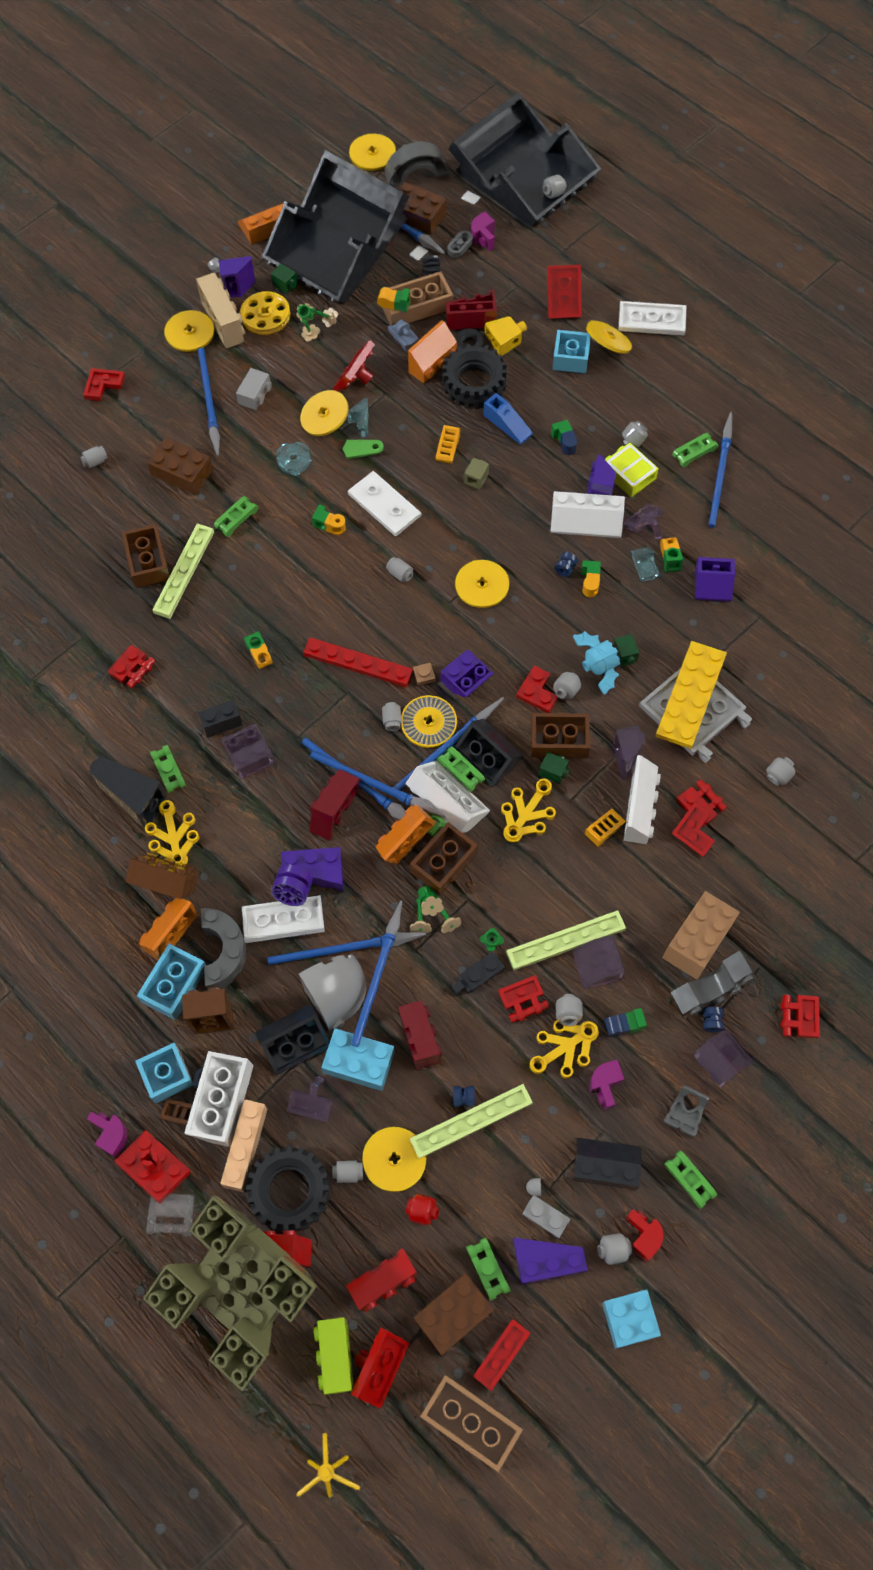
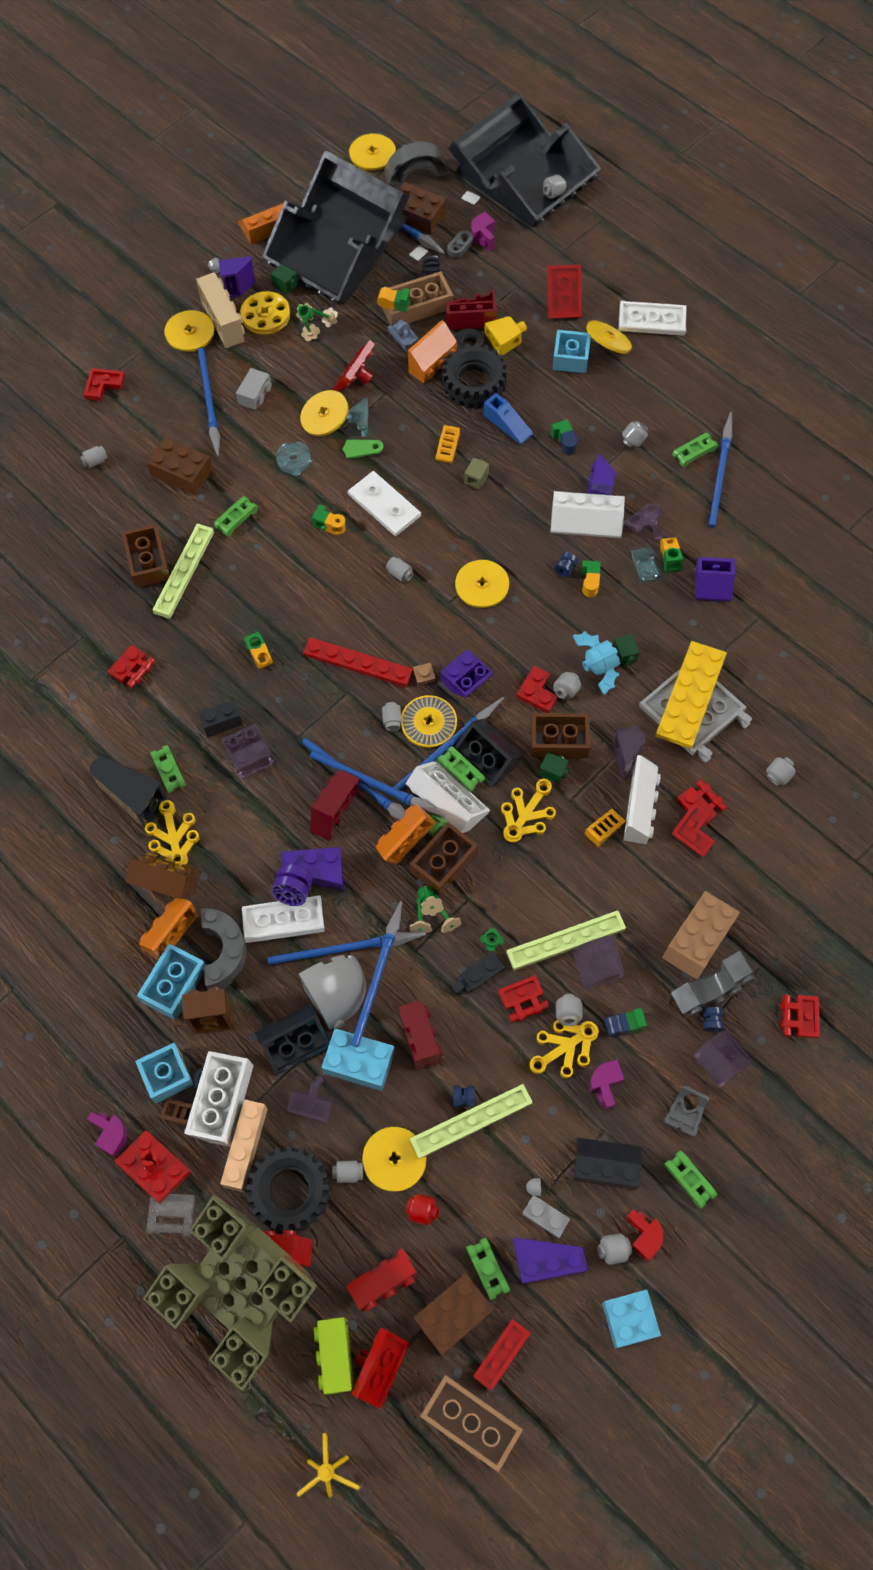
neon yellow brick [605,442,659,497] -> none

